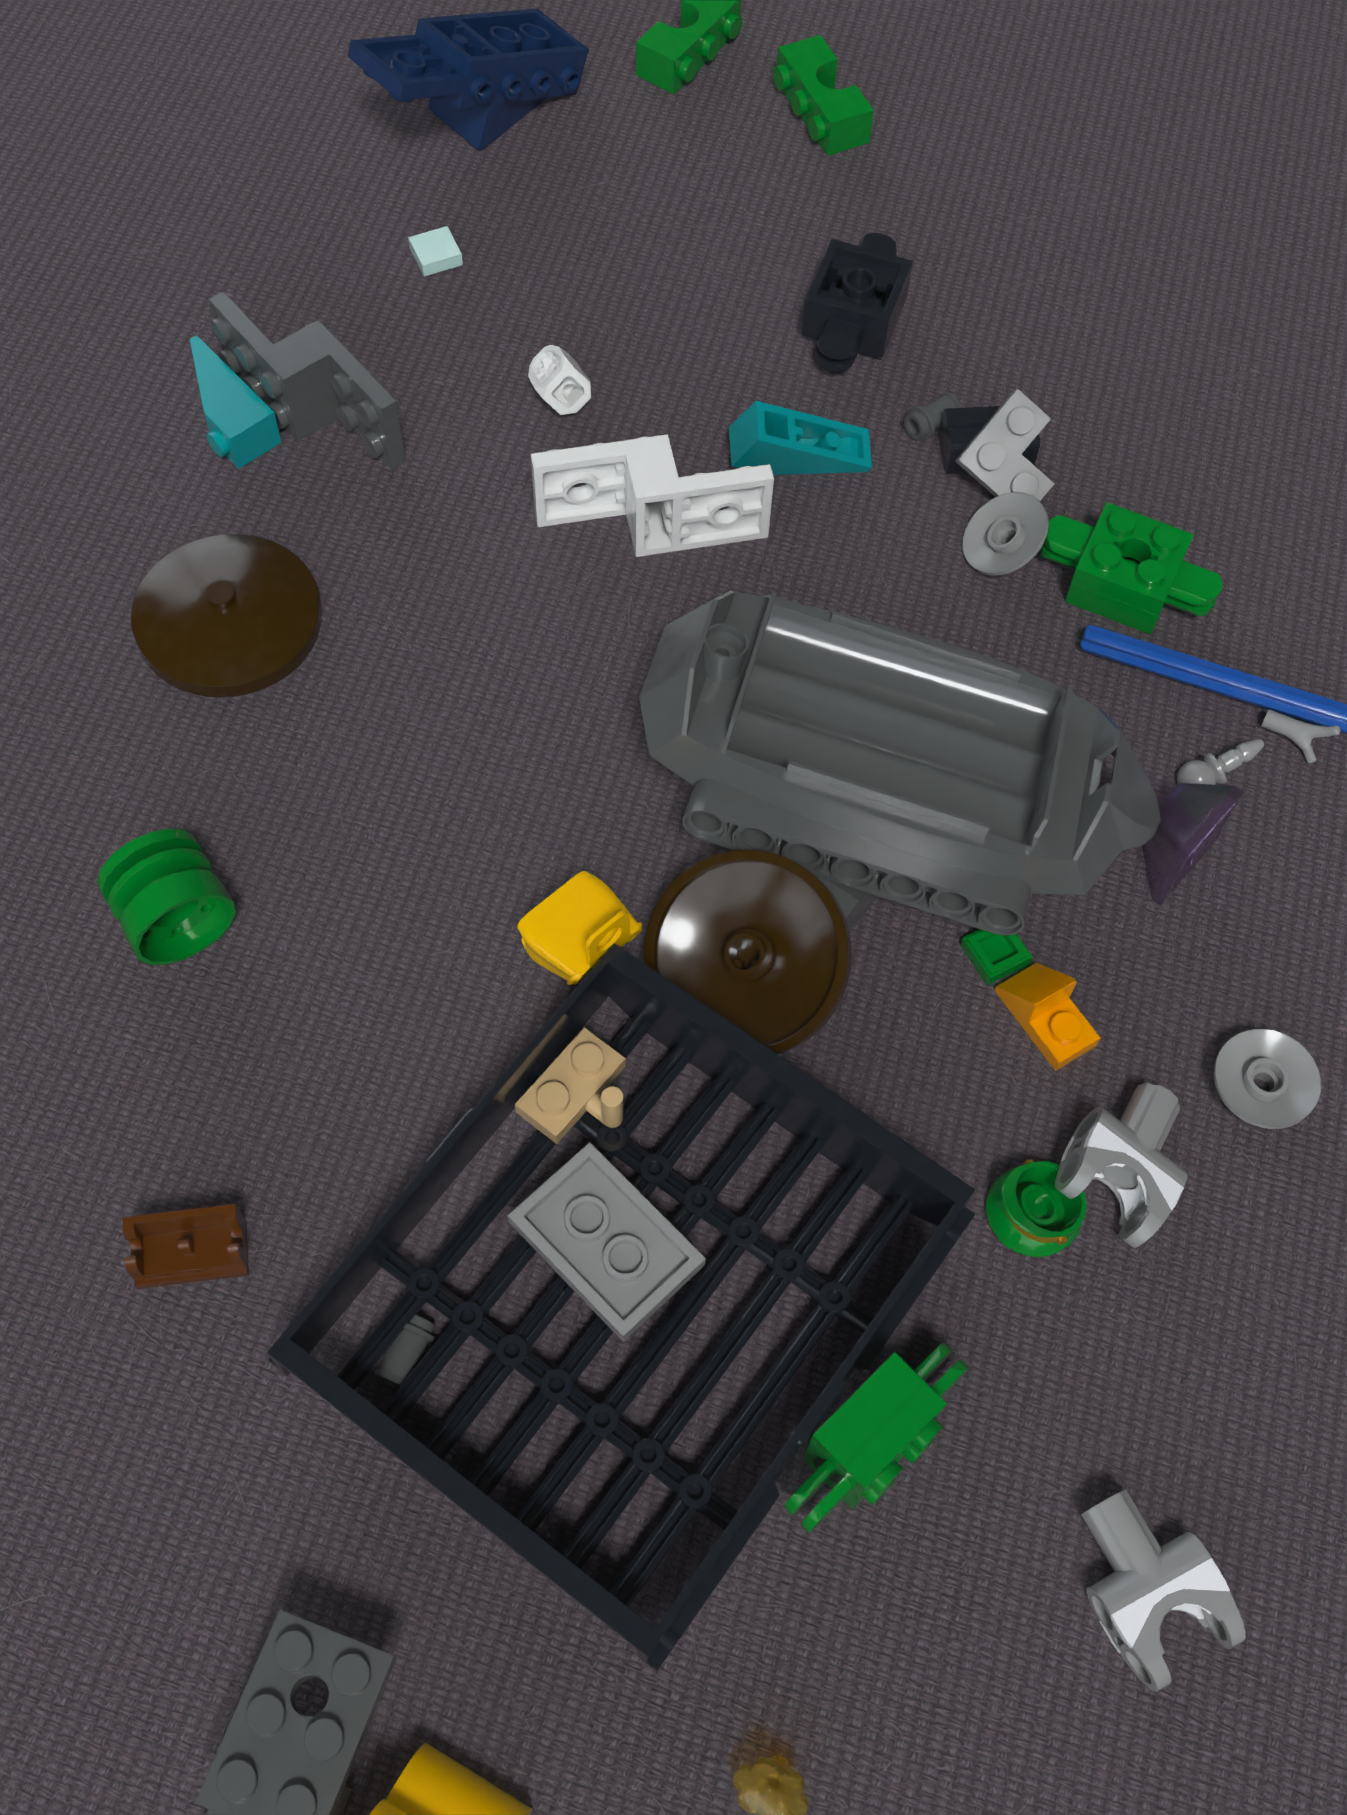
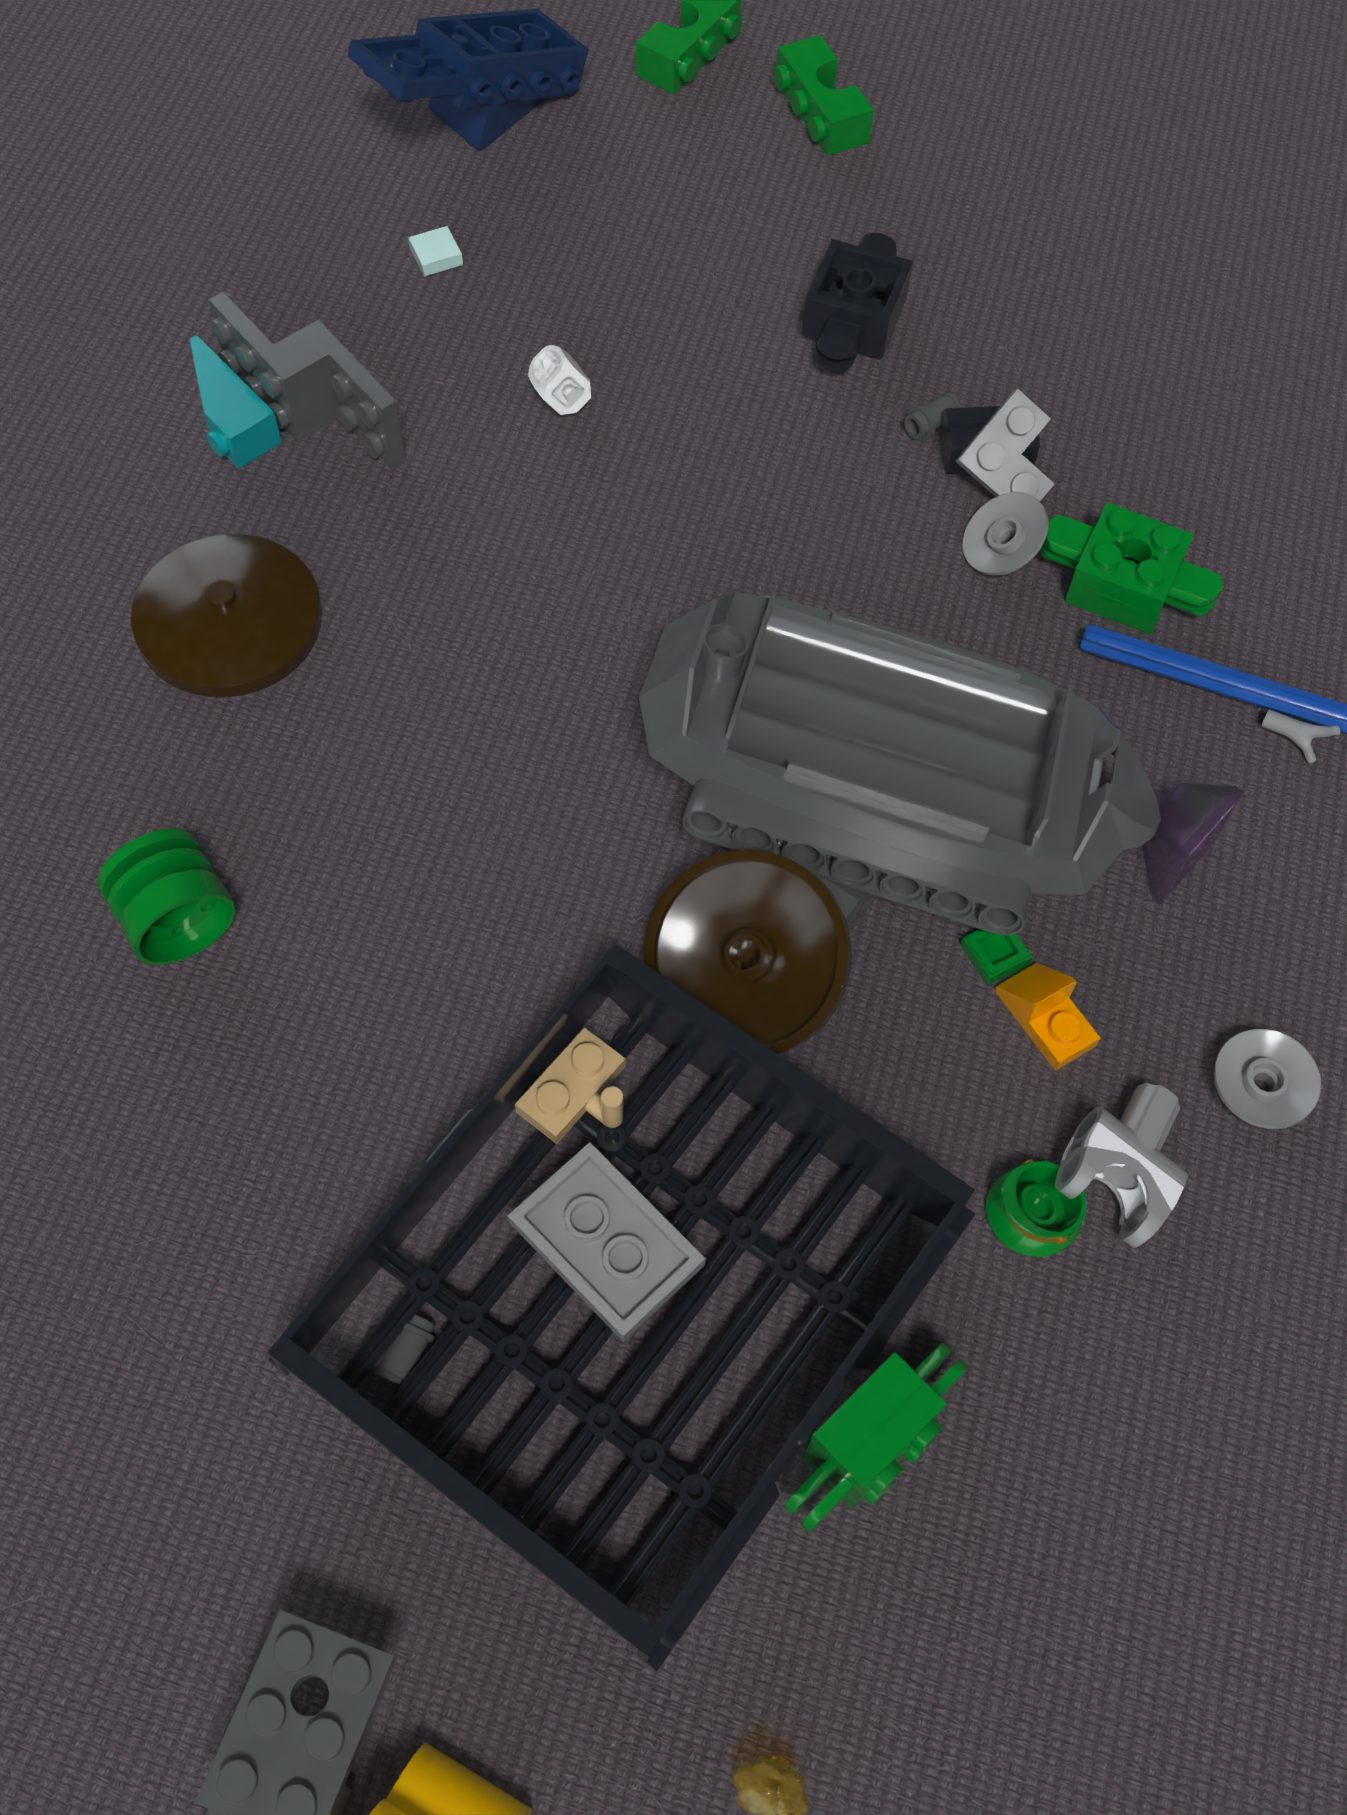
reddish brown hinge [123,1204,249,1289] -> none
yellow piece [517,871,642,985] -> none
white bracket [531,434,774,557] -> none
teal slope [729,401,872,475] -> none
light grey connector [1081,1489,1246,1692] -> none
light grey bar [1177,739,1264,798] -> none

